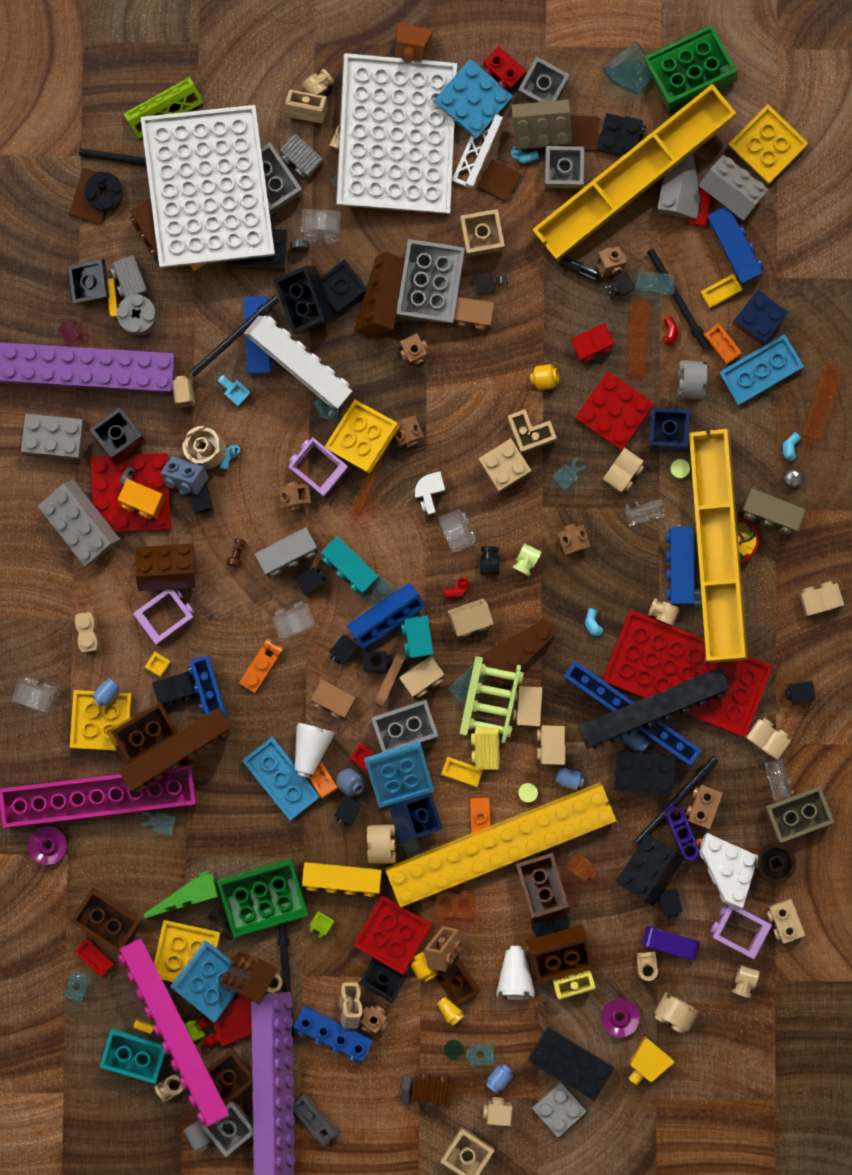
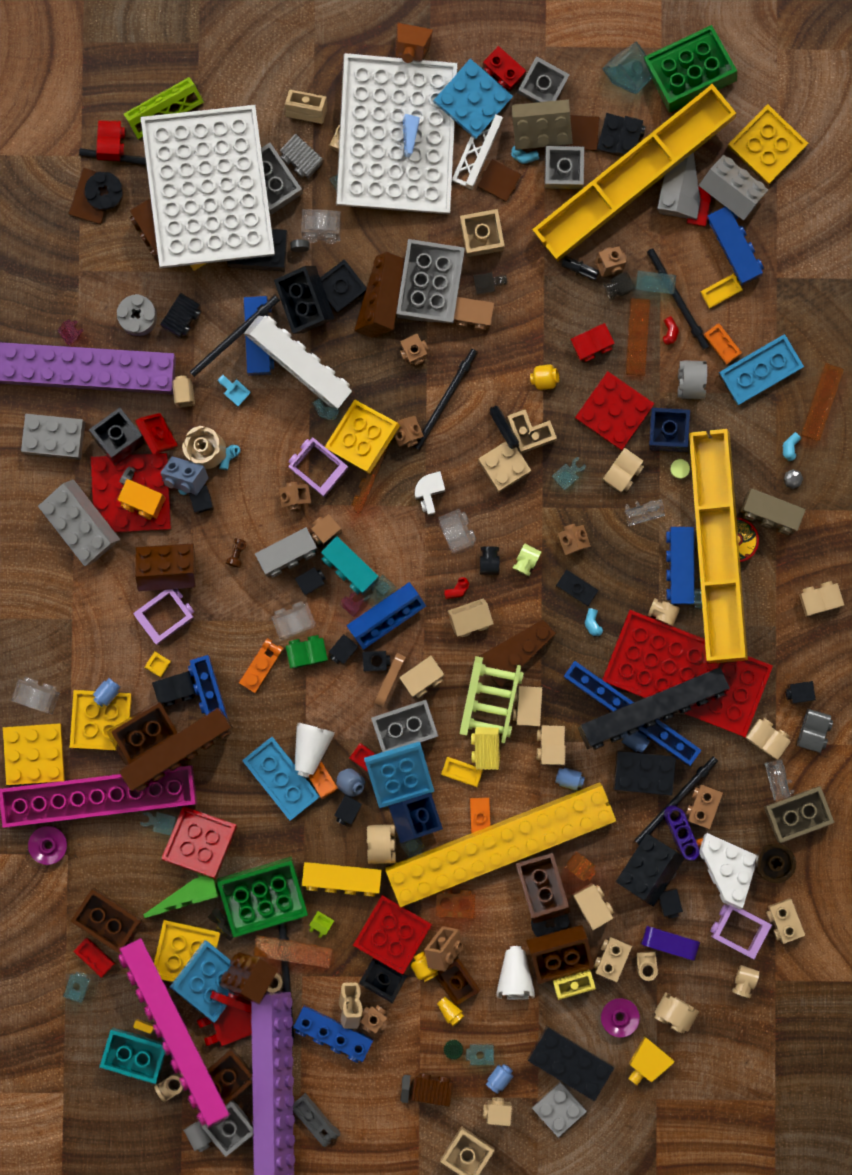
black plate [67,259,110,305] -> none
tan brick [75,612,100,653] -> none
yellow tile [108,278,118,320] -> none
light grey brick [111,255,148,298] -> none
lime tile [184,1018,205,1041] -> none
tan piece [302,69,335,96] -> none
medium nougat brick [311,679,356,719] -> none
teal brick [401,616,433,660] -> none
clear light blue plate [448,664,489,703] -> none
yellowish green tile [518,783,538,802] -> none
dark blue brick [733,290,788,346] -> none
none -> yellow plate [3,723,65,785]
none -> red brick [96,120,125,161]
none -> red tile [135,413,178,454]
none -> black brick [160,293,202,339]
none -> plate [161,806,237,880]
none -> red plate [210,991,251,1013]
none -> clear orange plate [253,935,333,968]
none -> green brick [286,635,328,669]
none -> medium nougat brick [311,514,342,546]
none -> clear pink tile [340,592,363,617]
none -> light blue slope [403,114,420,158]
none -> black bar [413,349,478,450]
none -> black axle [489,406,519,449]
none -> black plate [556,569,599,606]
none -> tan brick [572,883,614,930]
none -> tan brick [594,936,632,982]
none -> dark grey brick [796,709,833,753]

